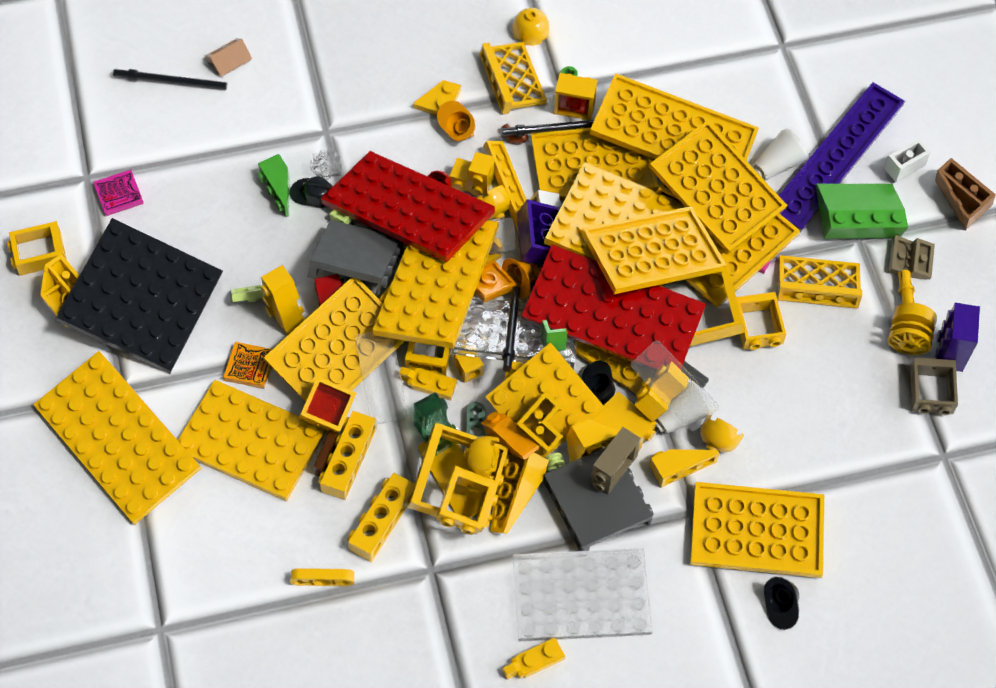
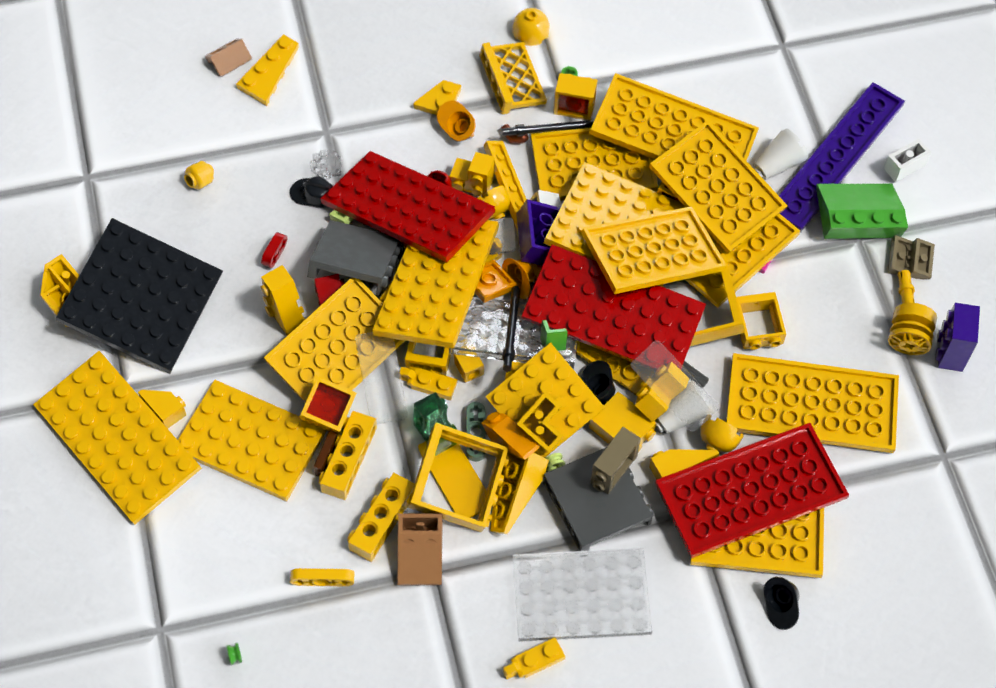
yellow window [7,221,67,276] -> none
dark pink tile [93,169,144,216] -> none
black bar [113,69,228,90] -> none
light orange tile [223,342,272,389] -> none
yellowish green plate [232,285,264,302] -> none
bright green slope [257,154,290,217] -> none
yellow window [435,466,496,535] -> none
yellow cylinder [464,436,500,480] -> none
yellow slope [566,419,619,463] -> none
yellow fence [777,255,862,308] -> none
dark tan window [910,357,958,415] -> none
medium nougat wedge [935,158,996,230] -> none
none -> yellow slope [138,390,186,428]
none -> yellow head [184,161,214,190]
none -> bright green bush [227,643,242,665]
none -> yellow wing [236,34,299,106]
none -> red beam [261,232,288,268]
none -> medium nougat slope [398,514,443,585]
none -> red plate [655,423,849,558]
none -> yellow plate [726,353,899,453]

